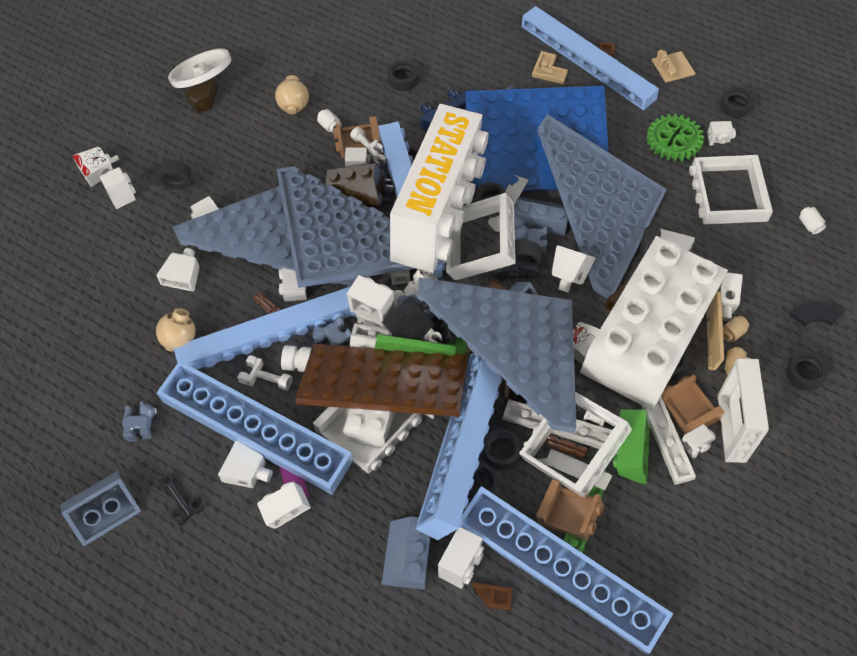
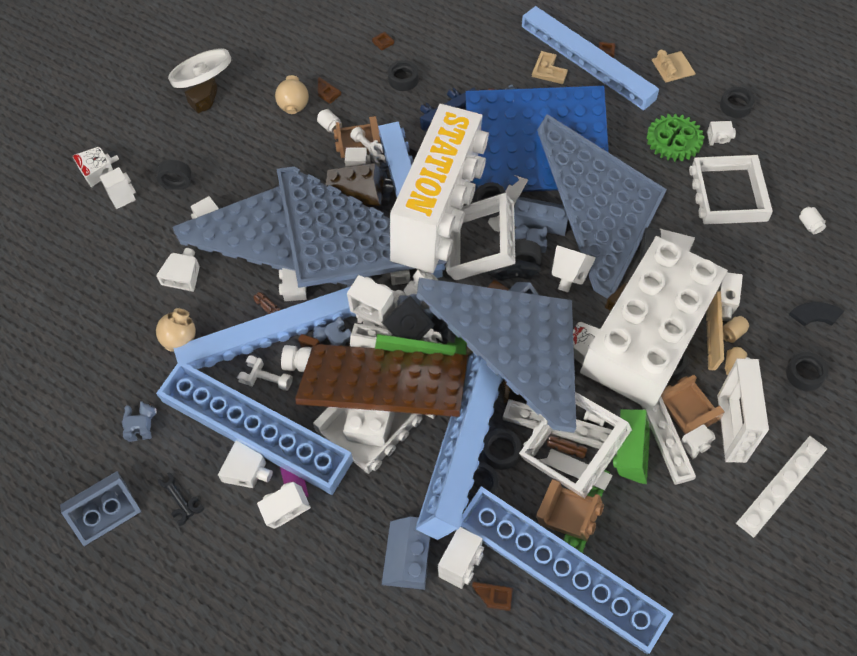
none -> reddish brown tile [298,334,320,348]
none -> reddish brown tile [318,77,342,104]
none -> reddish brown tile [372,32,394,51]
none -> white plate [736,436,827,538]

